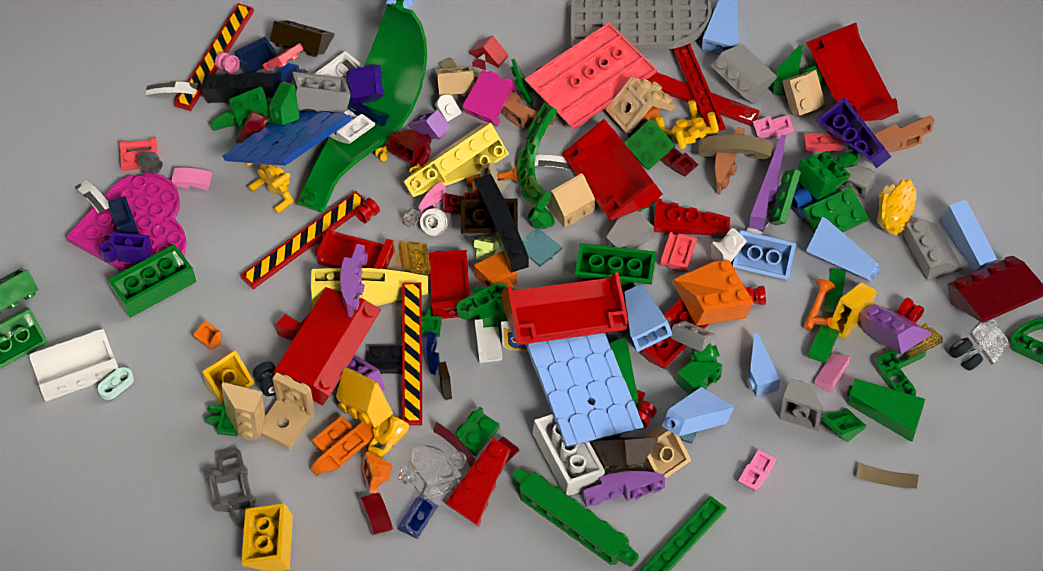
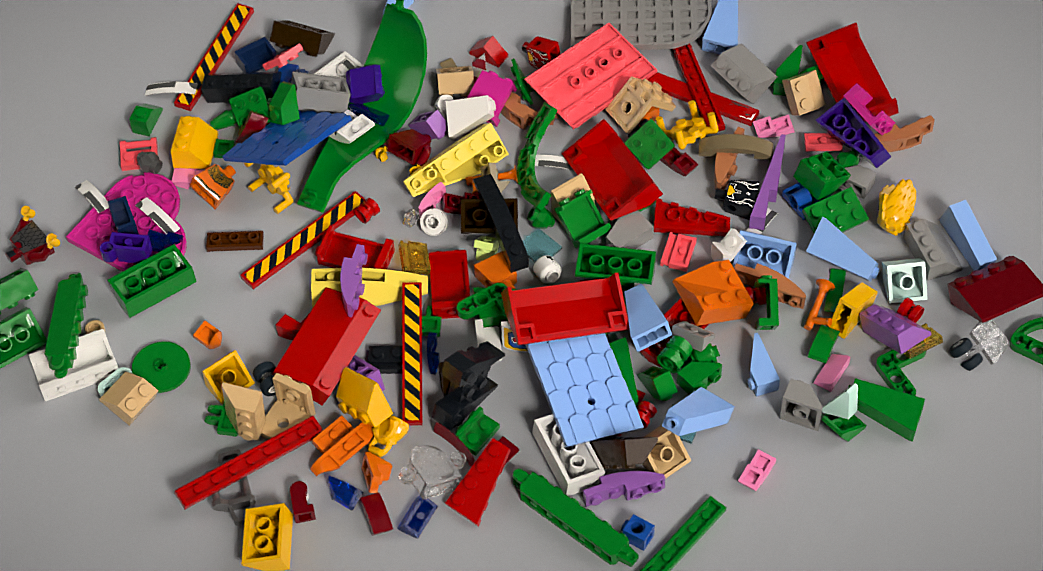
bright pink wheel [215,52,240,73] -> none
green plate [769,169,801,226] -> none
dark tan sticker [856,463,919,489] -> none
none -> torso [5,205,60,265]
none -> green hinge [44,273,88,379]
none -> tan tile [85,320,105,334]
none -> tan slope [99,372,158,426]
none -> green slope [129,104,163,137]
none -> green piece [132,342,191,393]
none -> white sticker [135,197,180,236]
none -> clear blue slope [147,229,183,252]
none -> yellow slope [171,116,219,169]
none -> red tile [174,416,323,509]
none -> orange torso [190,164,236,209]
none -> reddish brown tile [206,231,264,252]
none -> green plate [213,139,235,158]
none -> dark red leg [290,481,316,523]
none -> clear blue slope [326,476,363,511]
none -> black wedge [432,341,505,431]
none -> white slope [446,95,496,140]
none -> red torso [522,36,561,69]
none -> white head [533,255,561,284]
none -> green panel [554,188,612,248]
none -> blue brick [621,514,655,551]
none -> green slope [637,366,678,401]
none -> green wheel [657,336,693,373]
none -> black torso [714,180,760,220]
none -> nougat slope [734,263,806,309]
none -> green panel [754,275,779,330]
none -> light aqua slope [822,383,858,419]
none -> dark pink panel [844,83,895,136]
none -> light aqua slope [882,258,928,304]

